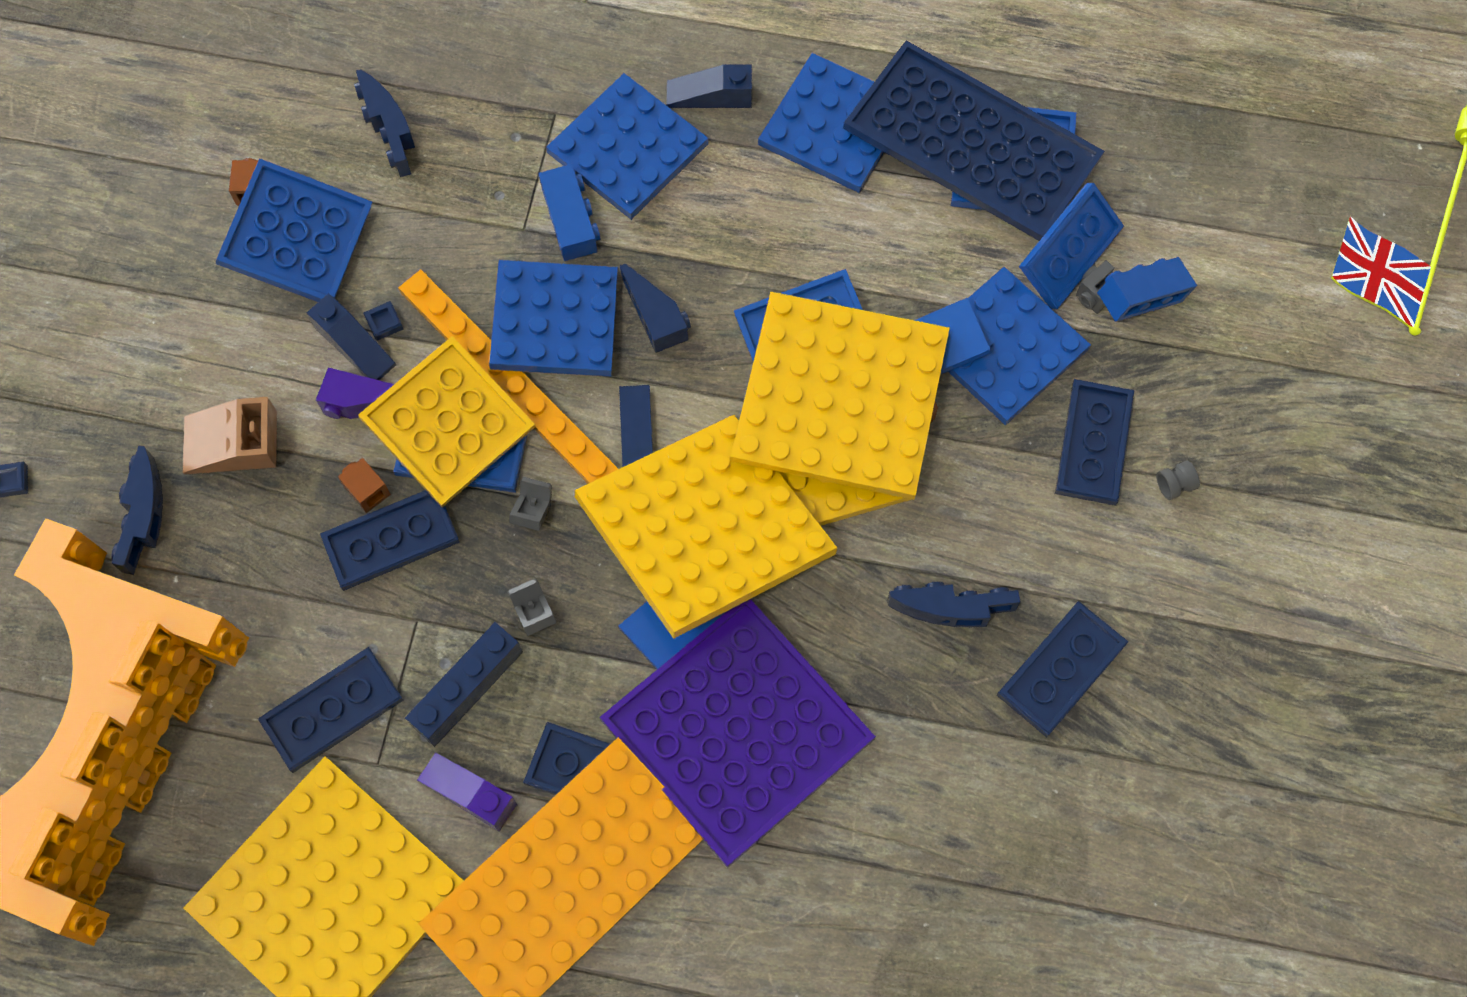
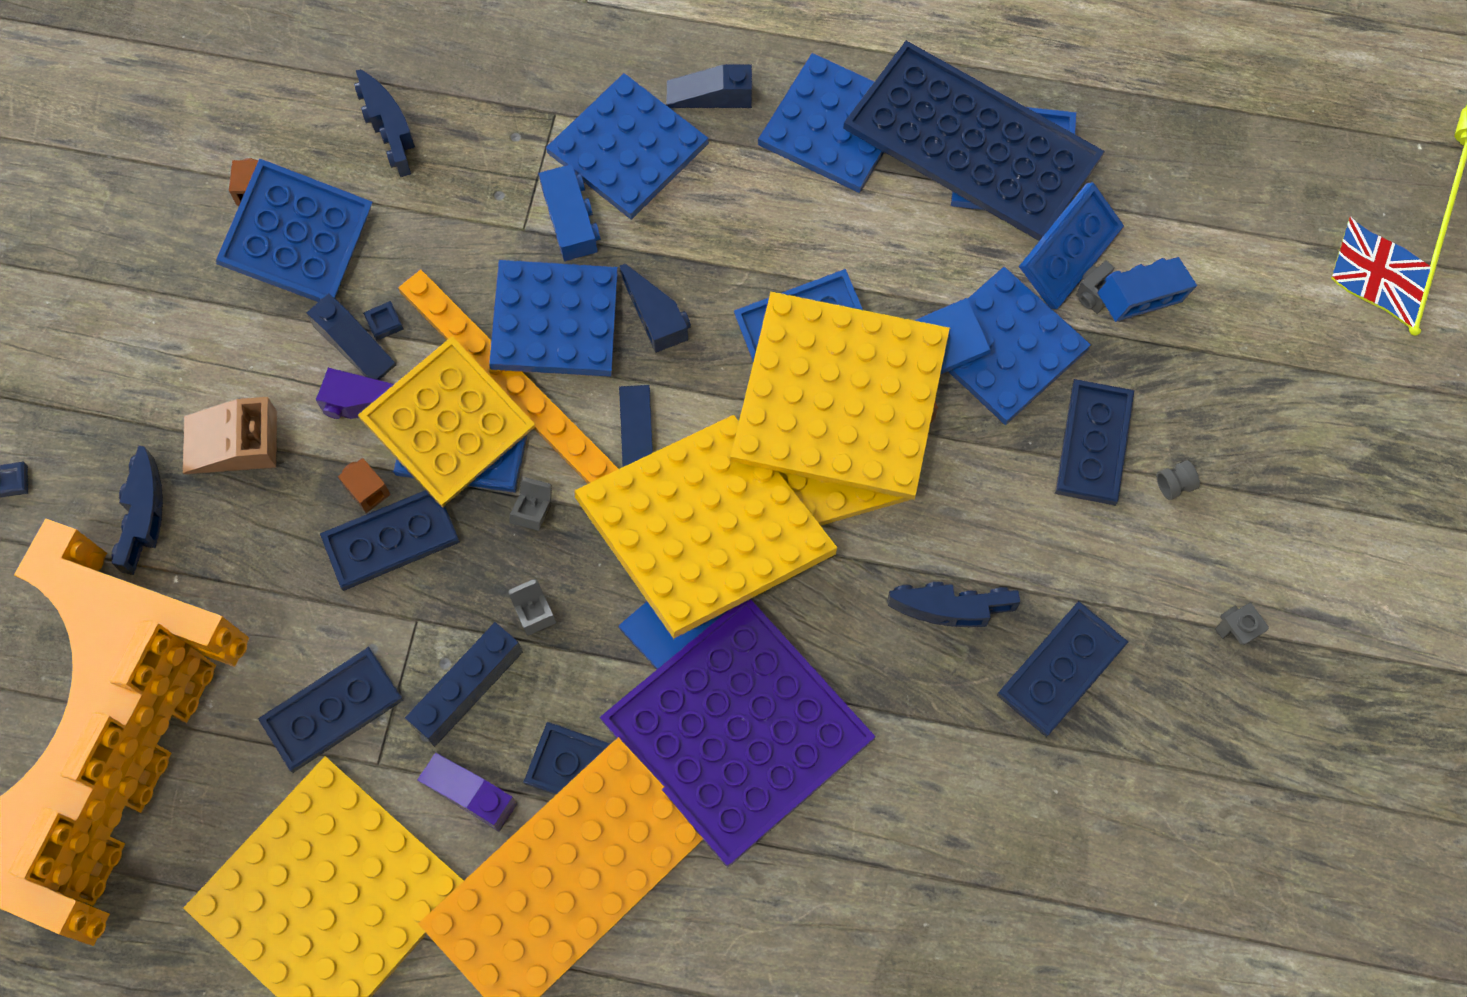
none -> dark grey bracket [1215,602,1269,645]

